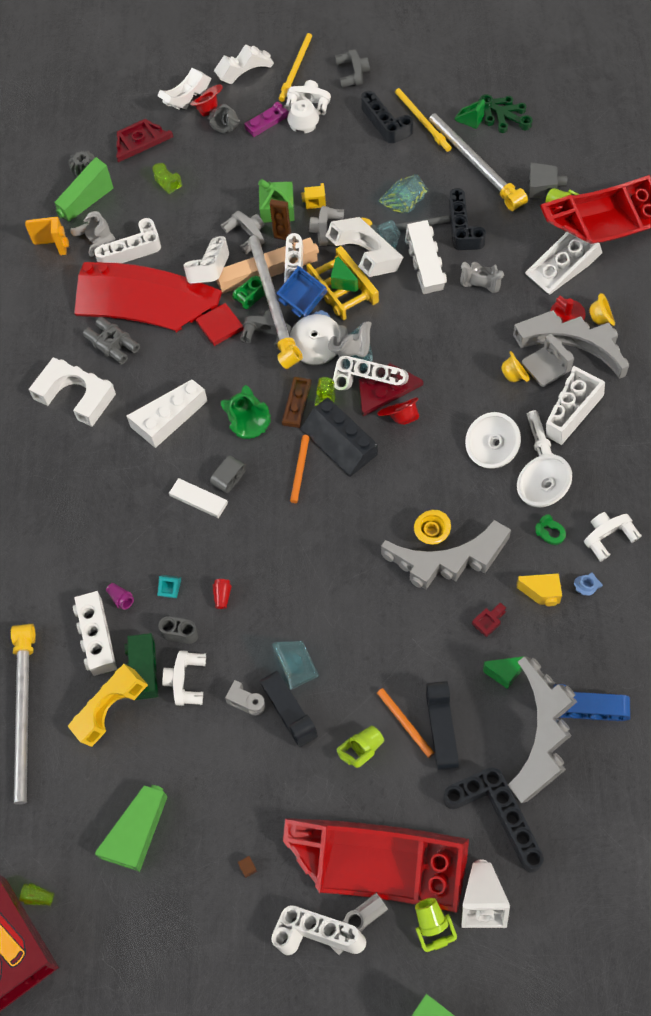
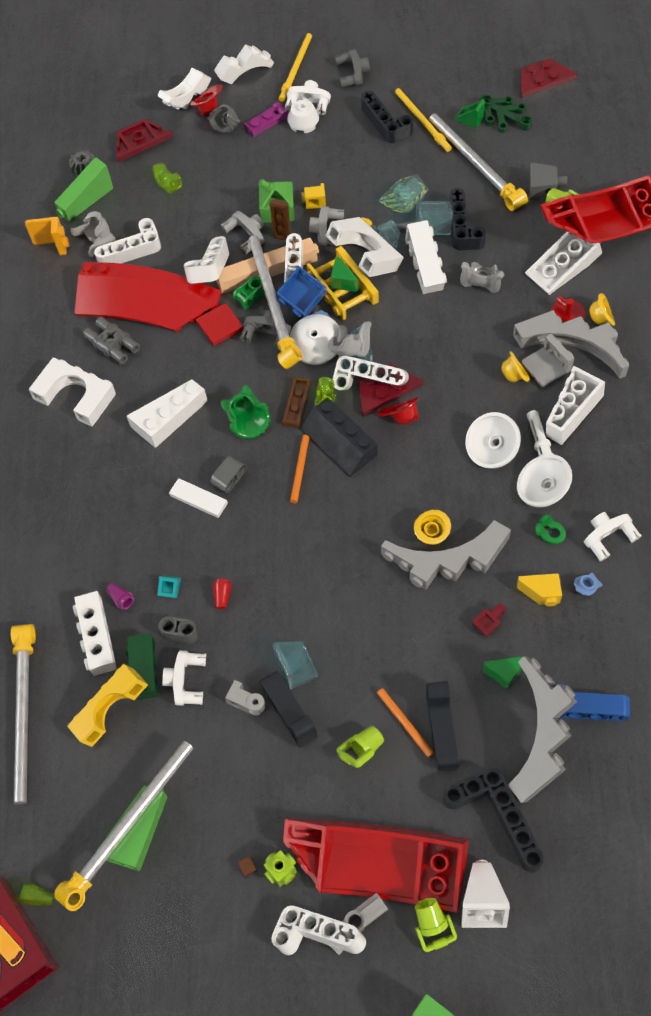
none -> flat silver piece [55,741,194,911]
none -> lime brick [264,850,297,887]
none -> clear light blue slope [416,201,453,235]
none -> dark red wing [521,58,577,98]

